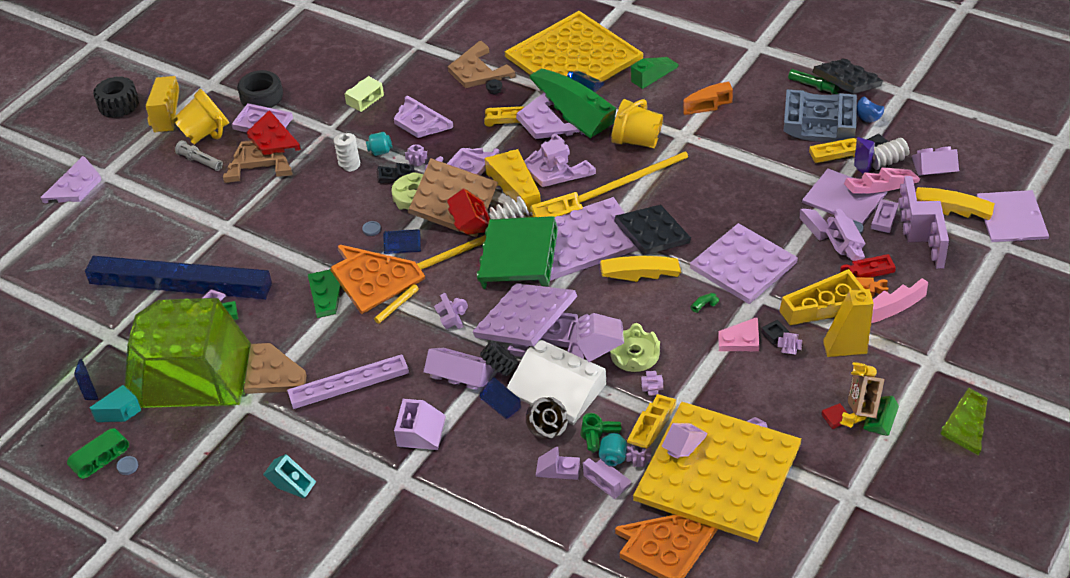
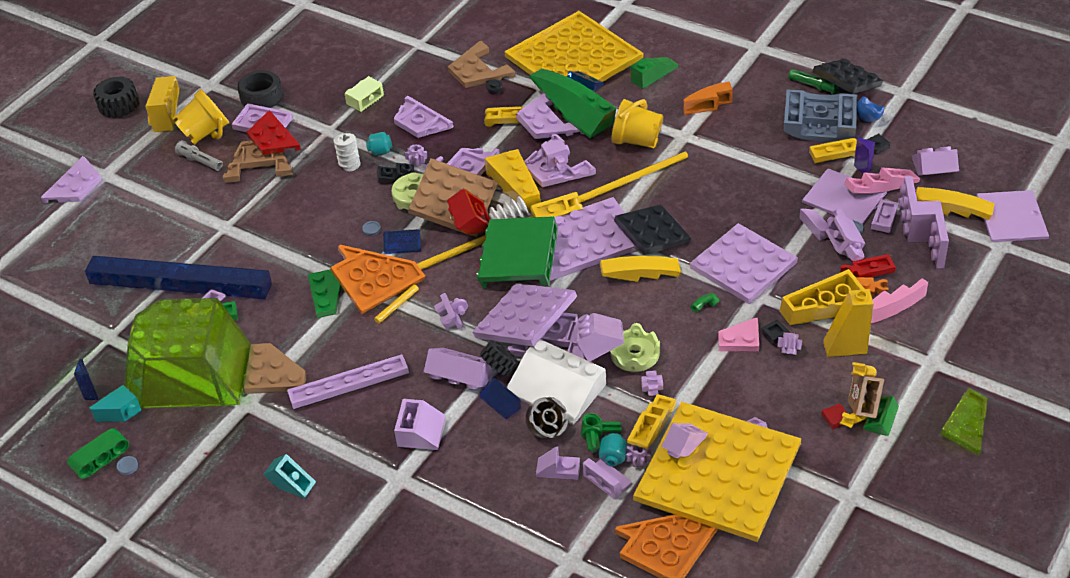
white piece [872,138,910,170] -> none

